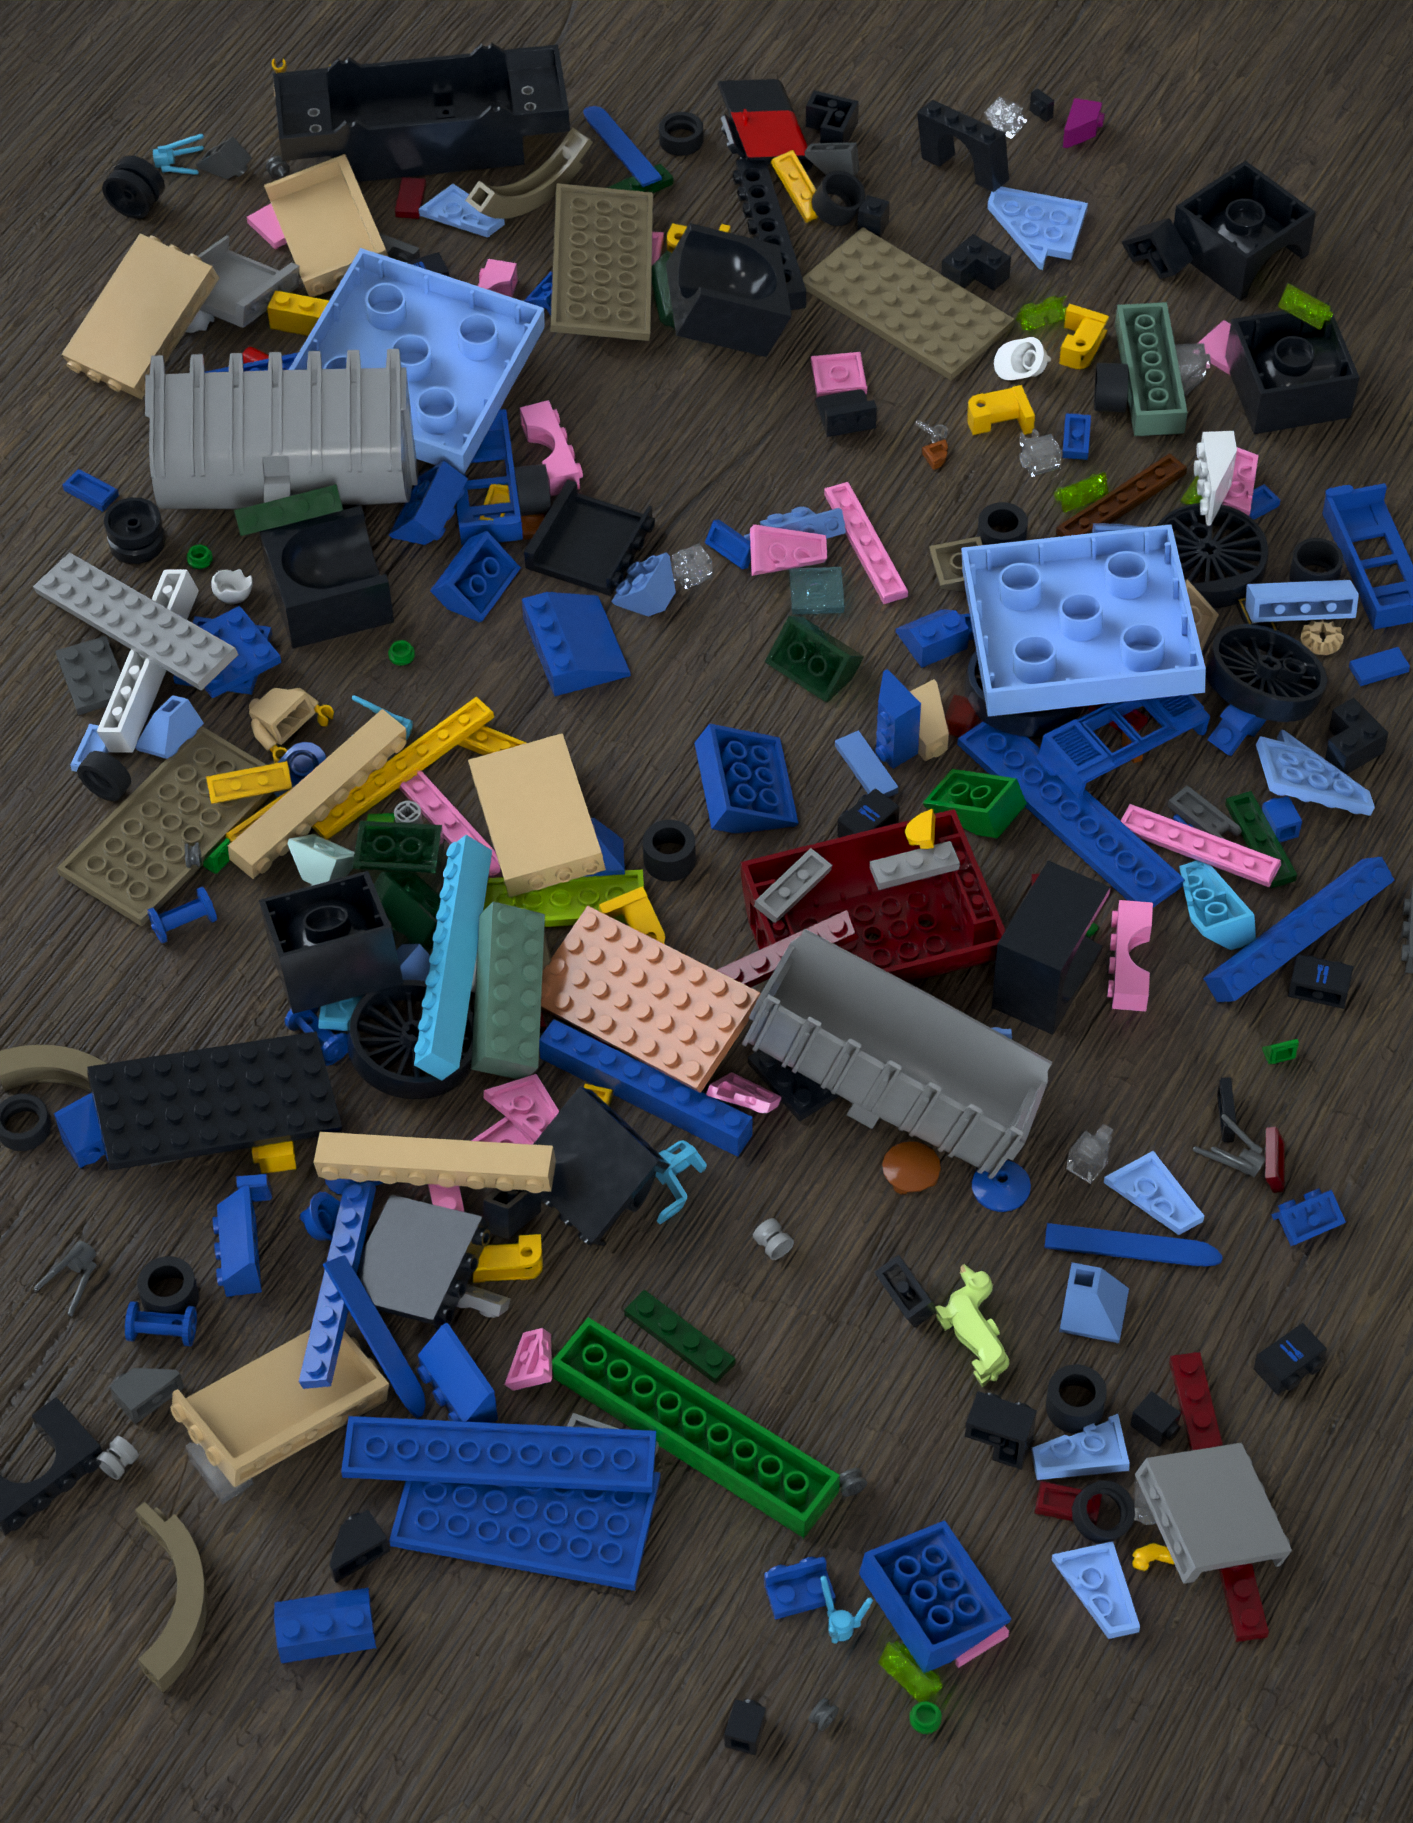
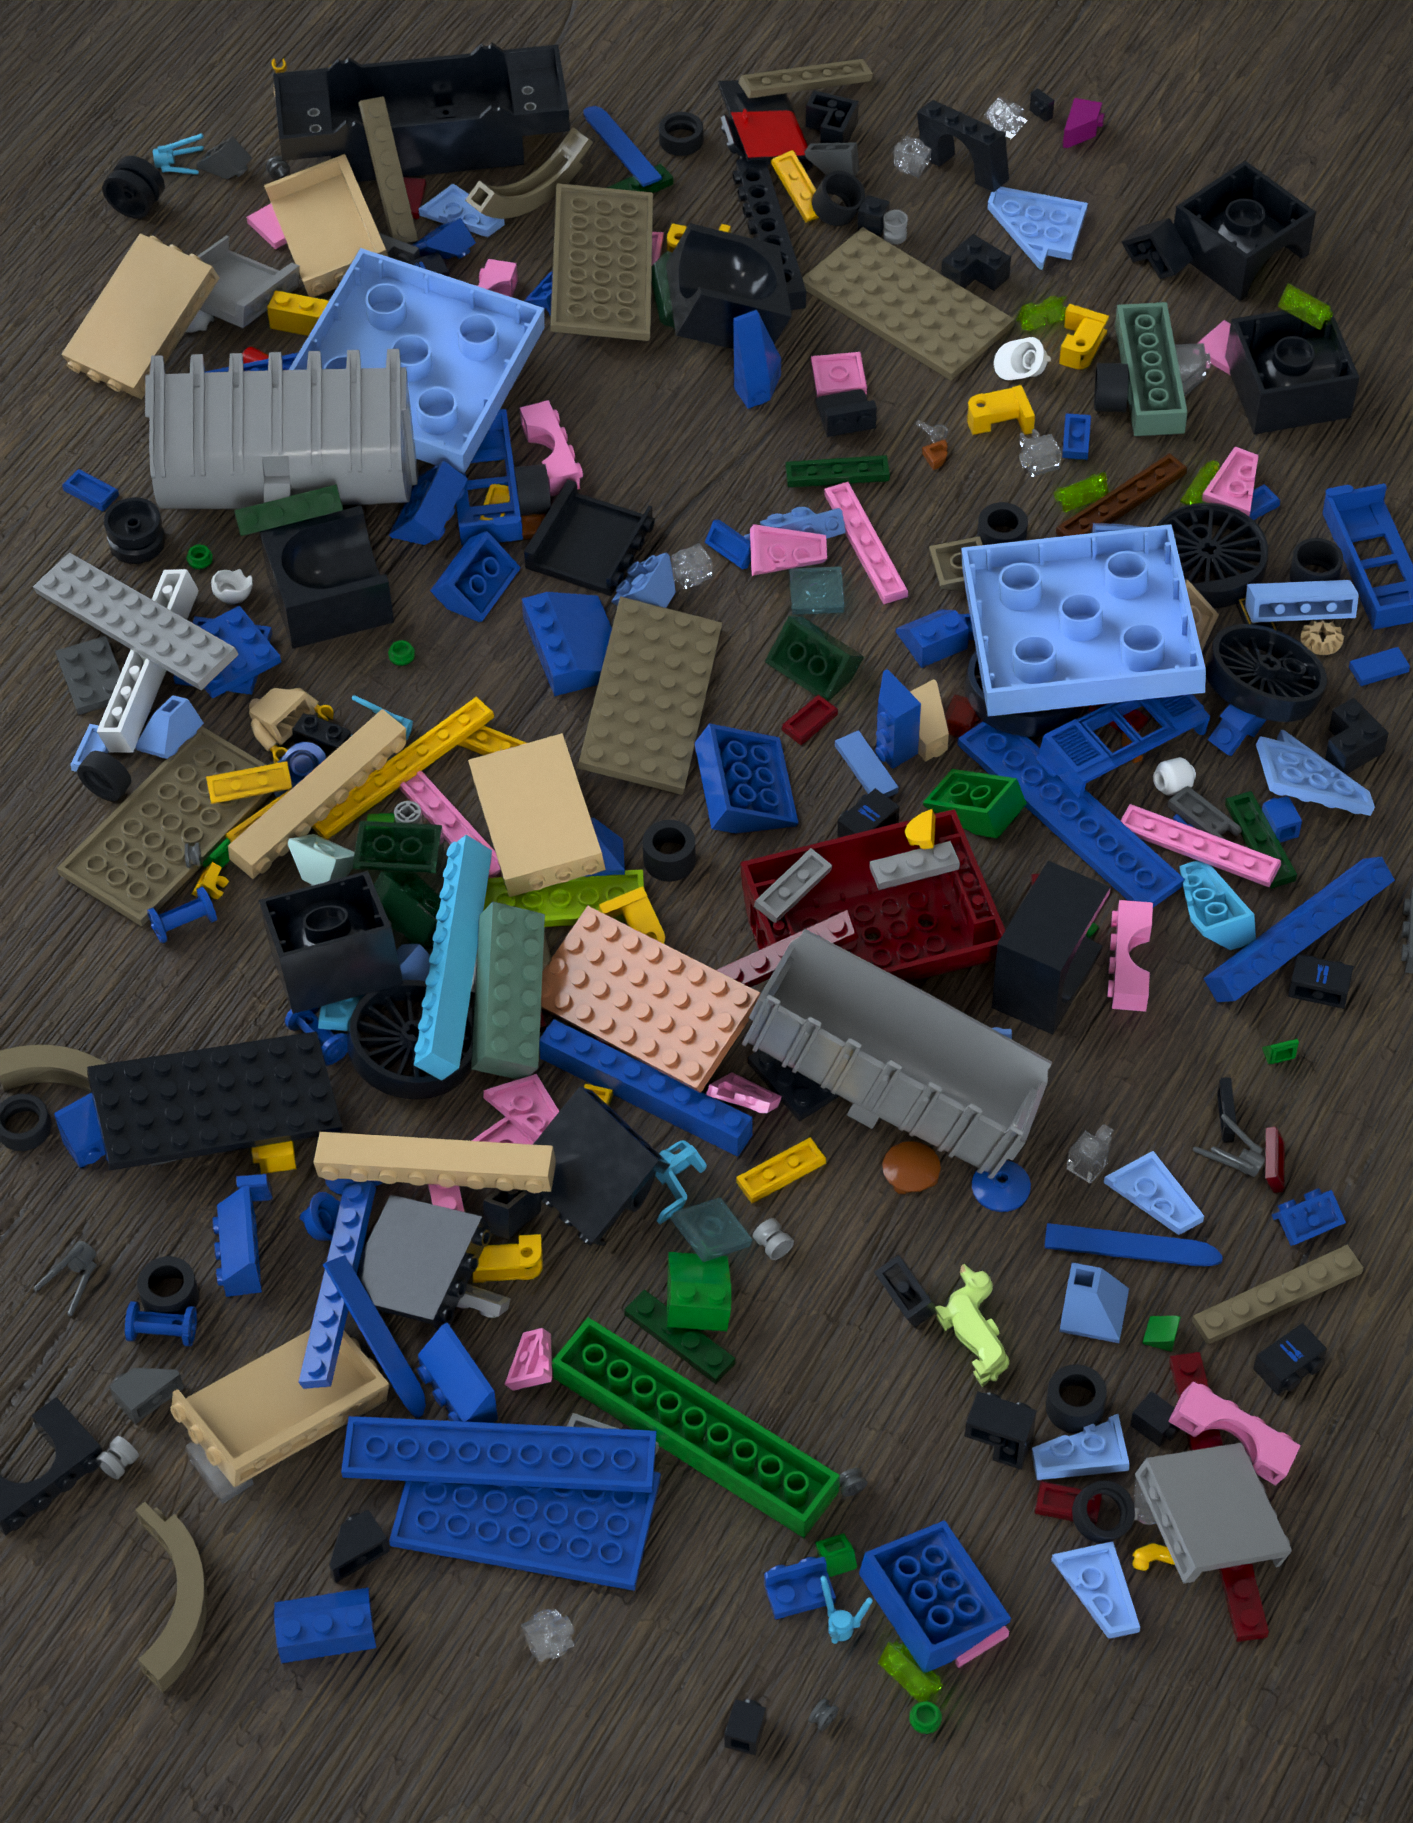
white slope [1194,431,1237,525] -> none
none -> yellow tile [192,862,229,899]
none -> black window [292,713,351,755]
none -> dark tan plate [359,97,418,244]
none -> blue slope [413,218,476,259]
none -> clear brick [521,1609,575,1662]
none -> dark tan plate [577,596,722,795]
none -> green slope [667,1252,731,1331]
none -> clear light blue tile [671,1197,752,1262]
none -> blue wedge [733,310,781,409]
none -> yellow tile [736,1137,826,1204]
none -> dark tan plate [739,59,873,98]
none -> dark red tile [782,695,838,745]
none -> dark green plate [785,455,890,488]
none -> green slope [815,1533,857,1577]
none -> light grey wheel [883,210,908,244]
none -> clear brick [892,136,931,179]
none -> green slope [1143,1316,1181,1352]
none -> white head [1153,757,1196,796]
none -> bright pink arch [1168,1381,1301,1486]
none -> dark tan plate [1192,1244,1363,1345]

